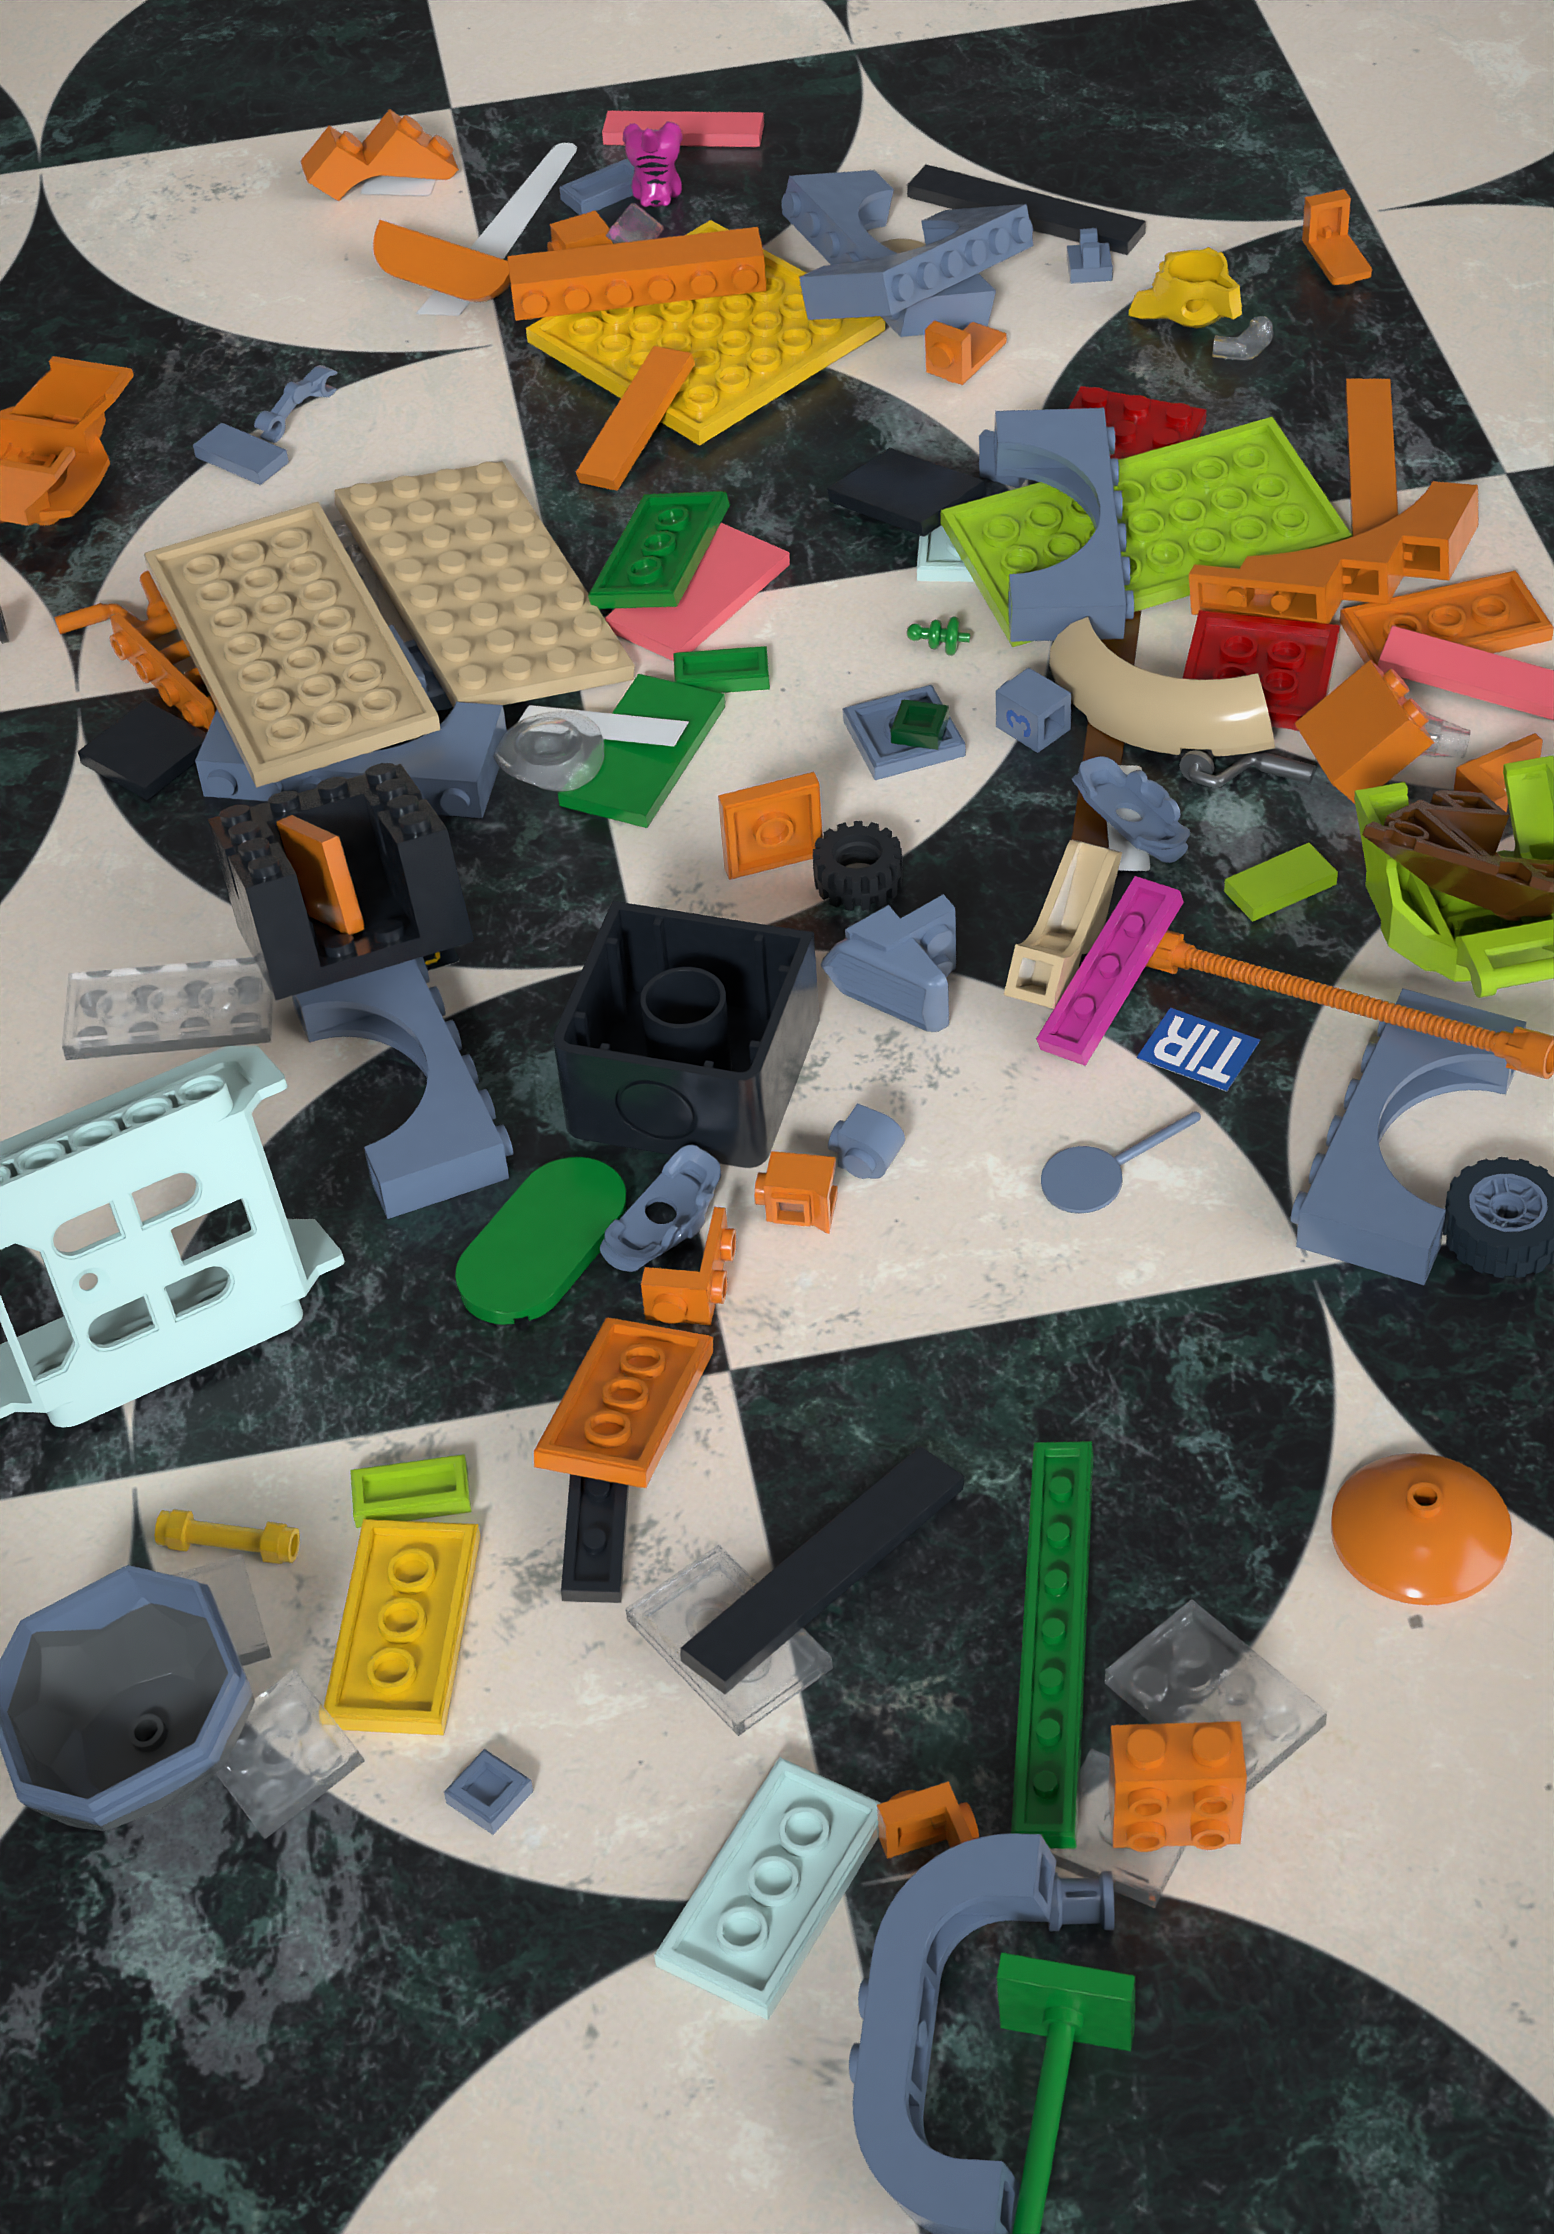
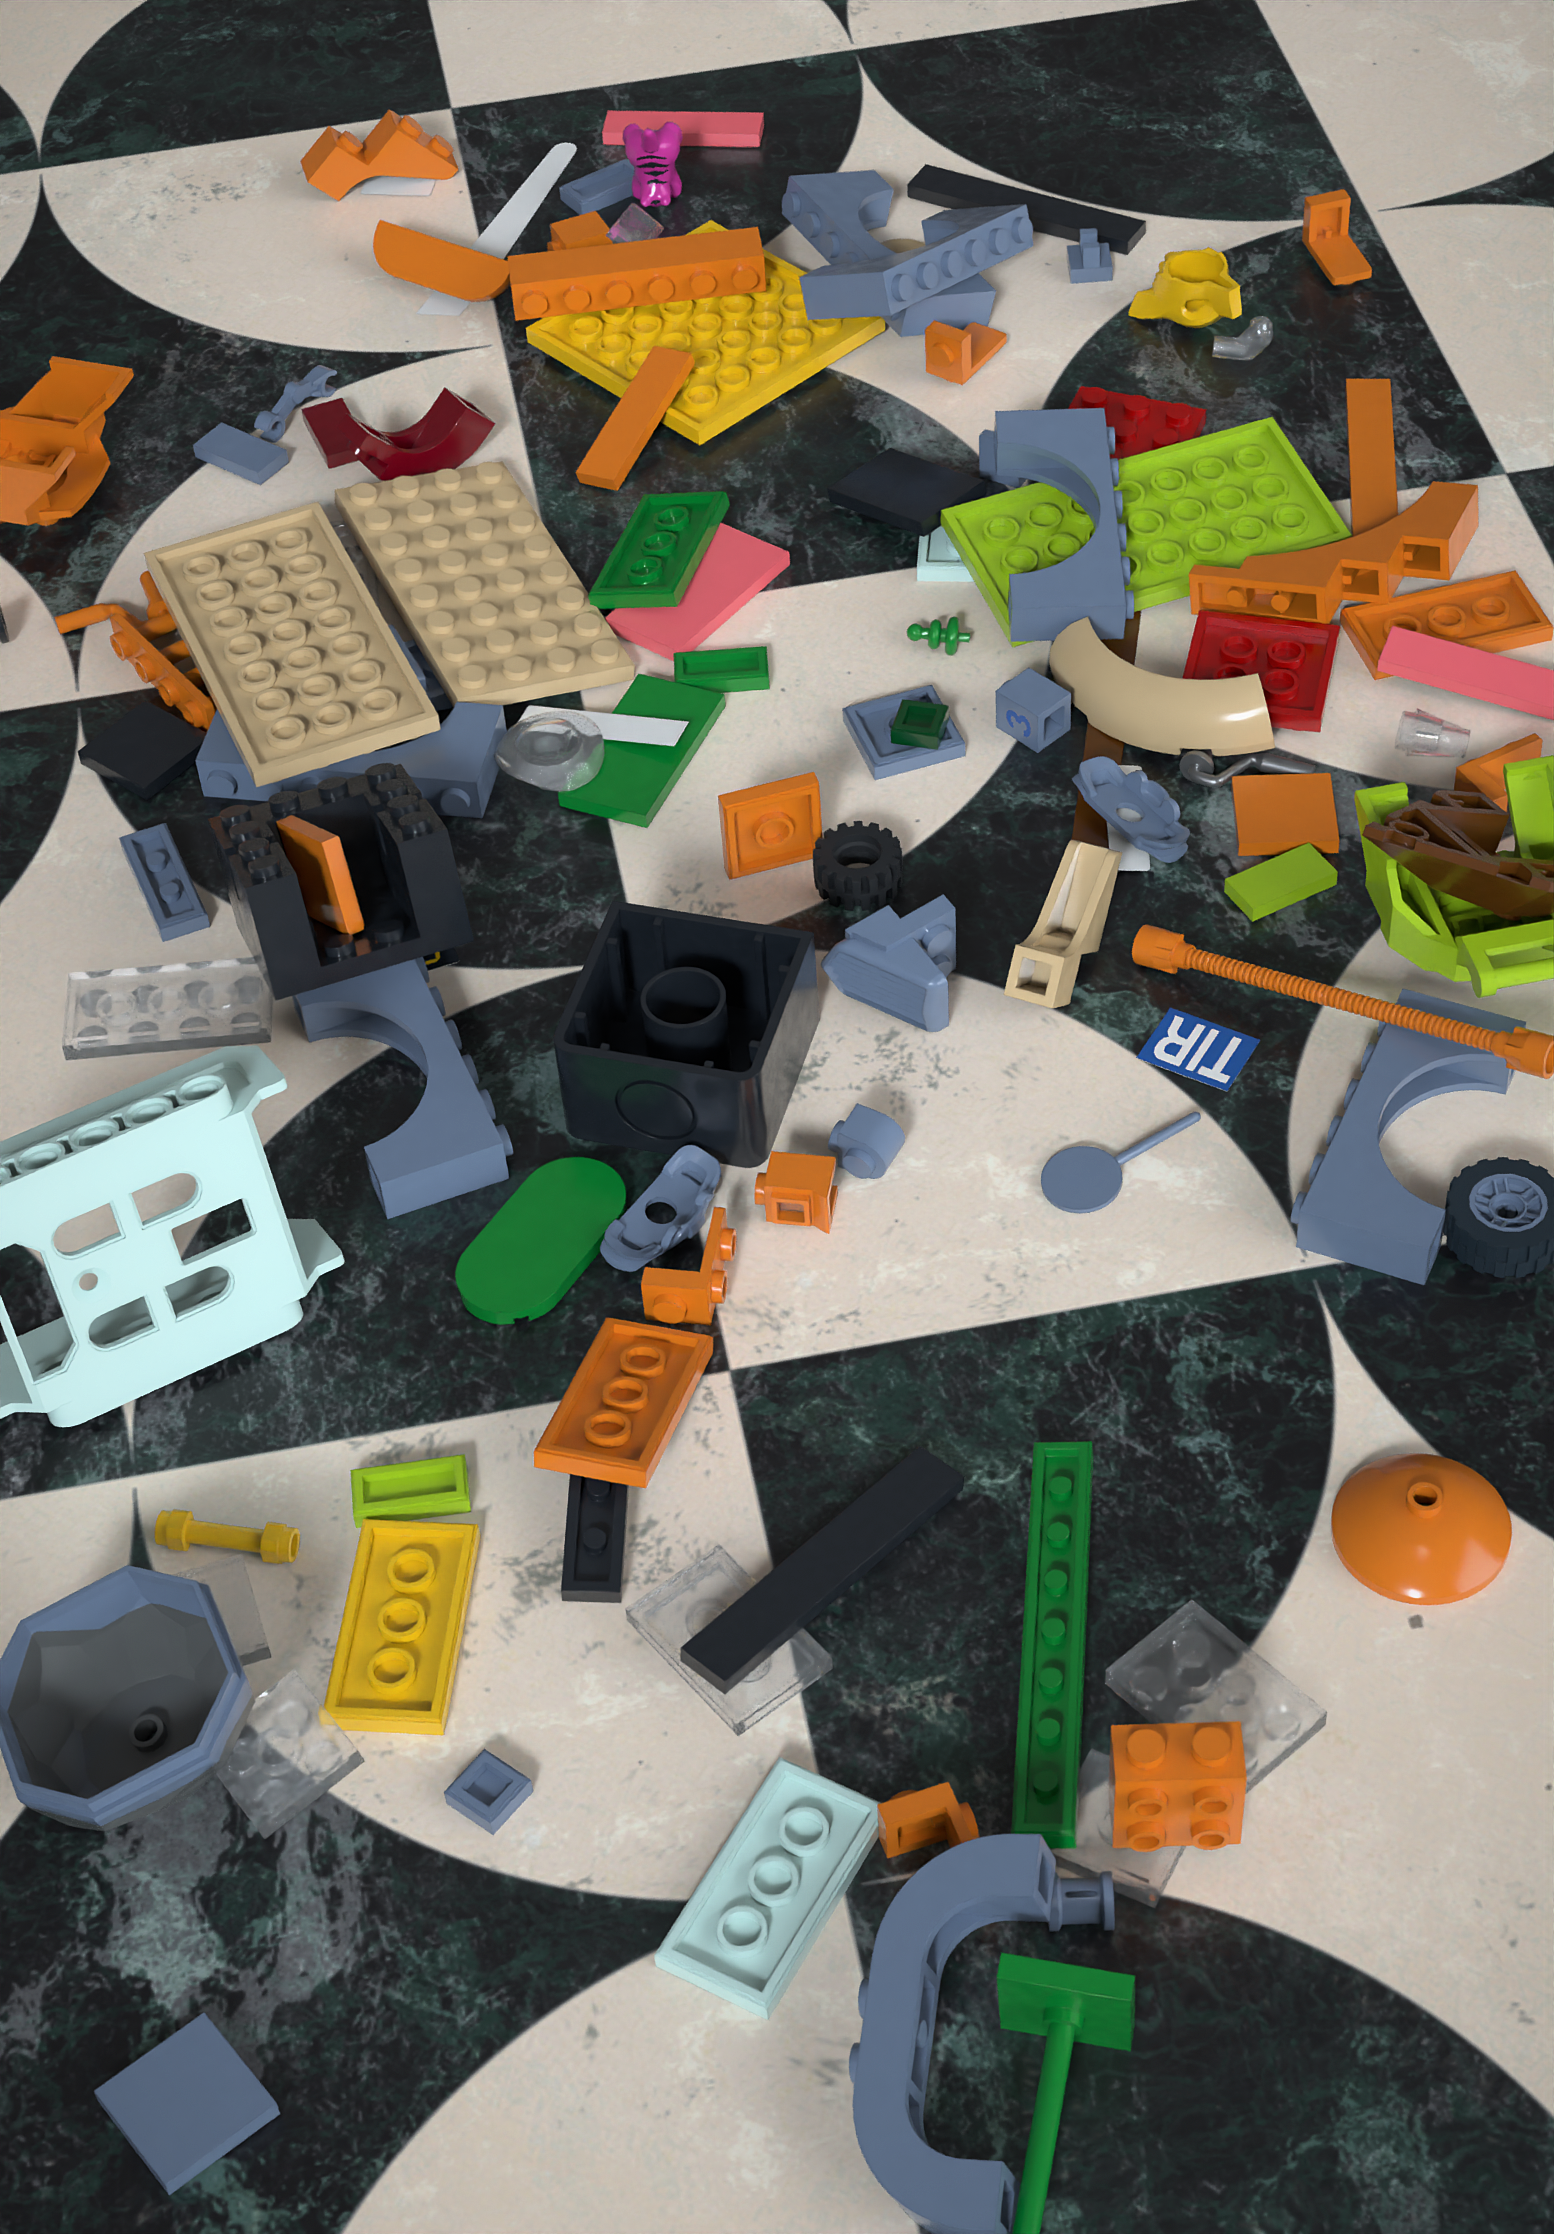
dark pink plate [1036,876,1184,1066] -> none
orange brick [1294,660,1435,804] -> none
none -> sand blue tile [94,2012,280,2195]
none -> sand blue tile [119,823,210,942]
none -> dark red tile [301,398,359,469]
none -> dark red arch [337,387,496,481]
none -> orange tile [1231,773,1340,856]

